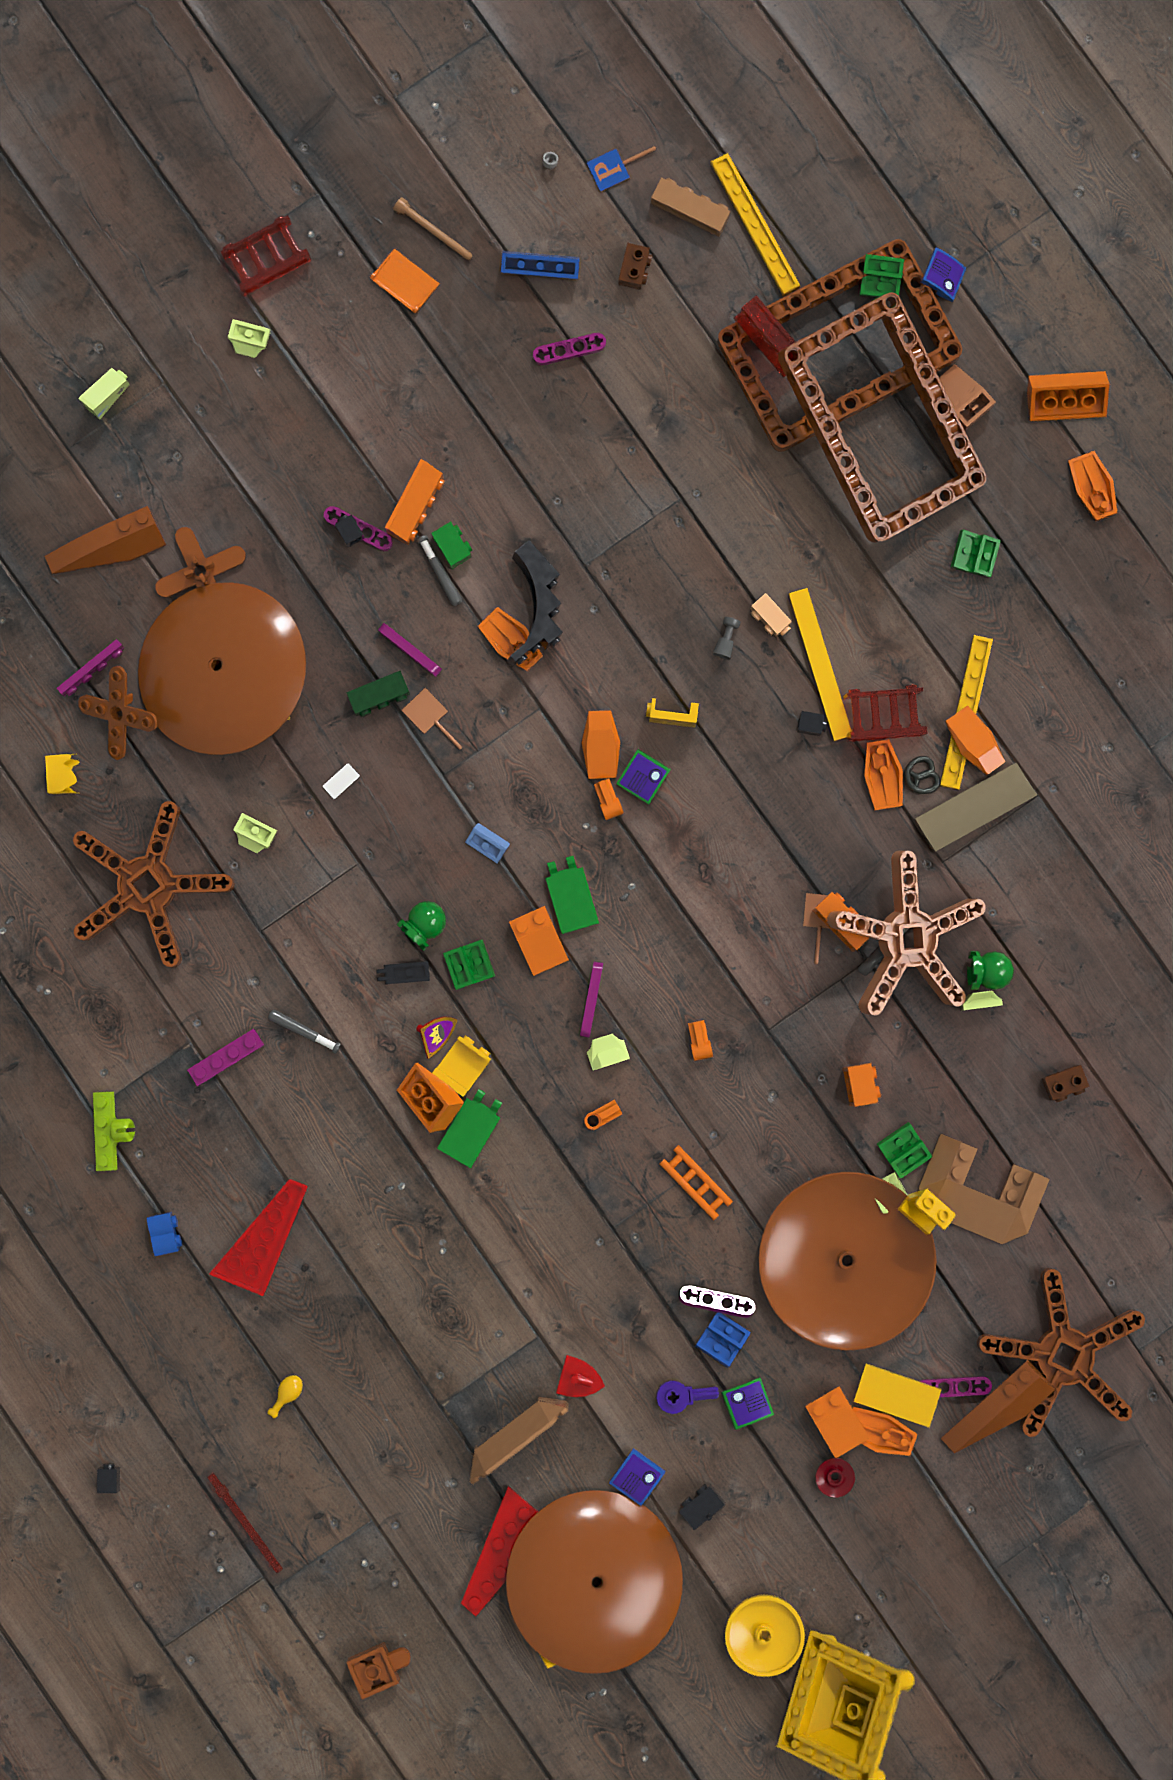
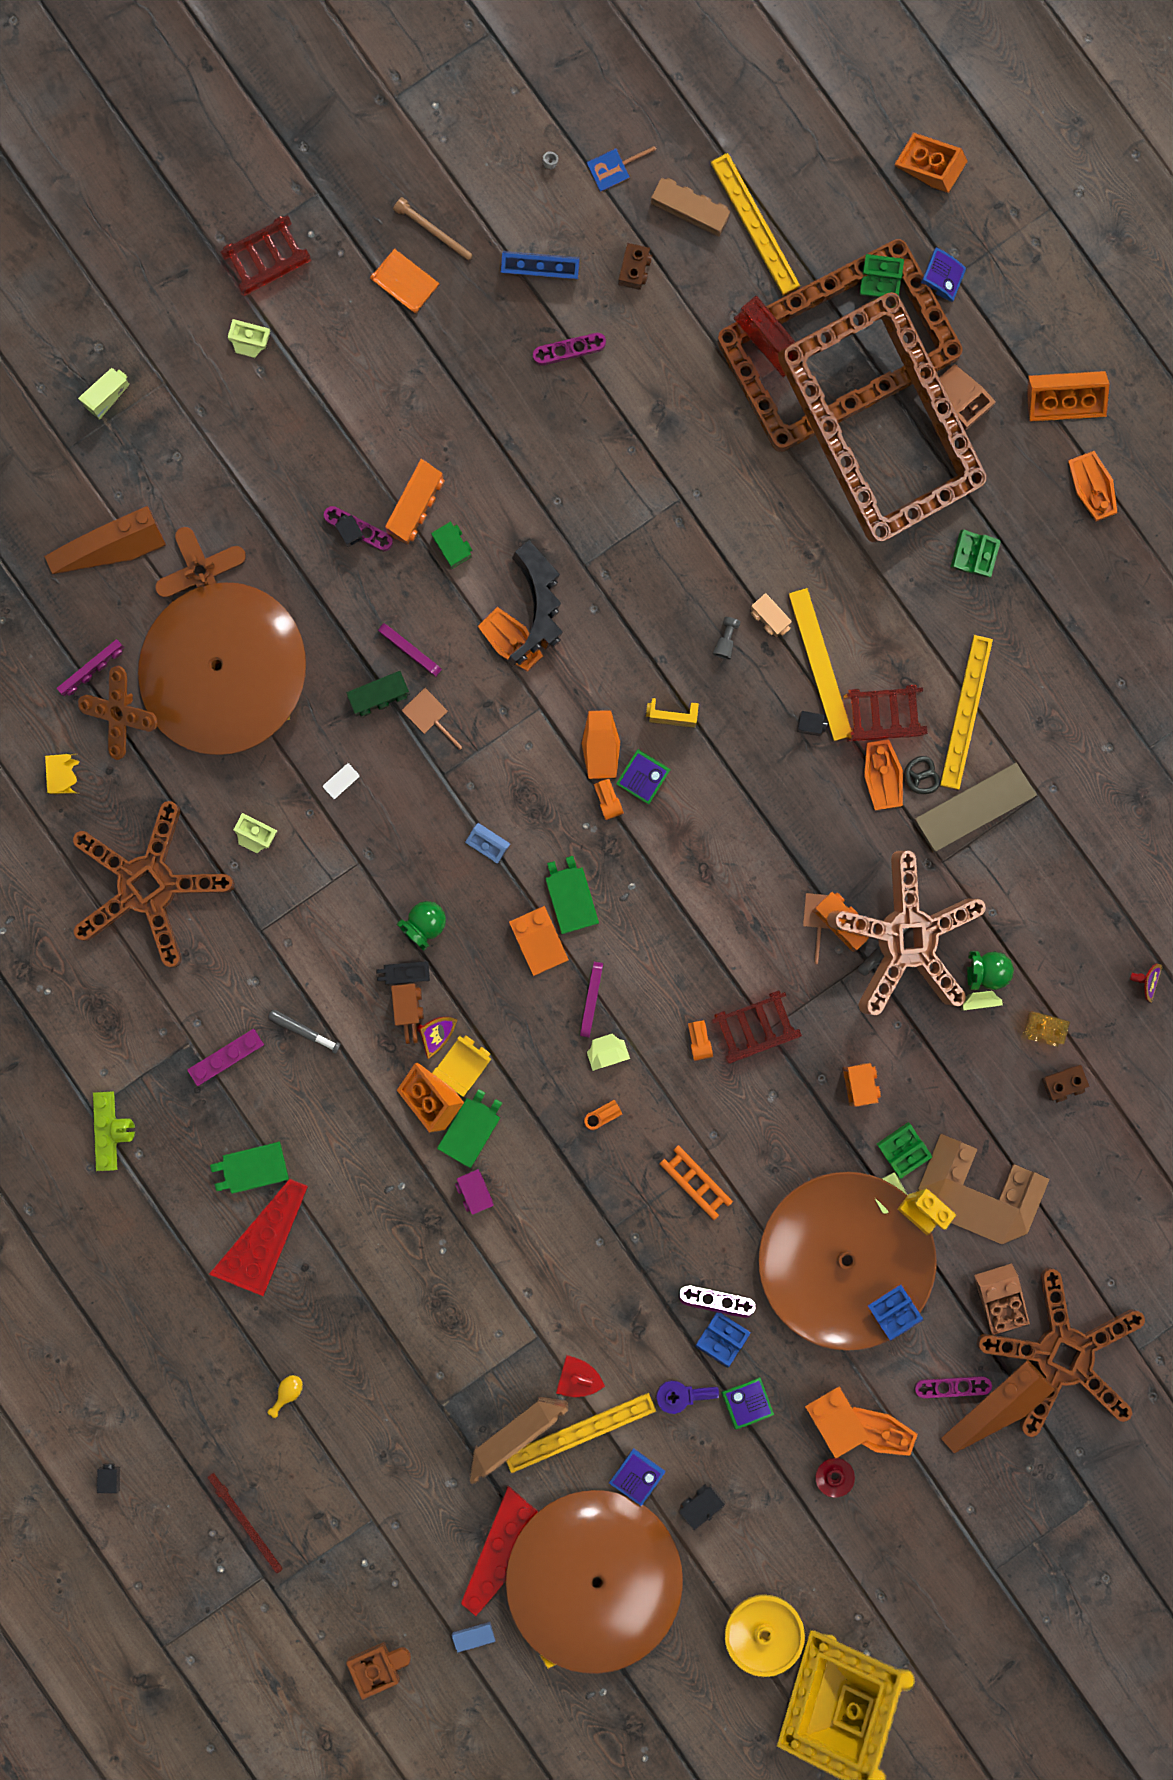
blue brick [147,1212,182,1256] -> none
dark grey piece [417,535,462,606] -> none
green slope [443,940,495,990] -> none
yellow tile [854,1363,942,1427] -> none
orange piece [945,705,1005,775] -> none
none -> green tile [210,1142,289,1194]
none -> dark orange brick [391,984,424,1044]
none -> medium blue slope [452,1622,496,1653]
none -> magenta brick [455,1169,494,1215]
none -> yellow tile [506,1392,656,1473]
none -> clear red fence [711,990,802,1064]
none -> blue slope [868,1285,924,1341]
none -> orange slope [895,133,968,193]
none -> nougat slope [974,1264,1030,1335]
none -> clear yellow brick [1023,1011,1070,1047]
none -> shield [1130,964,1162,1003]

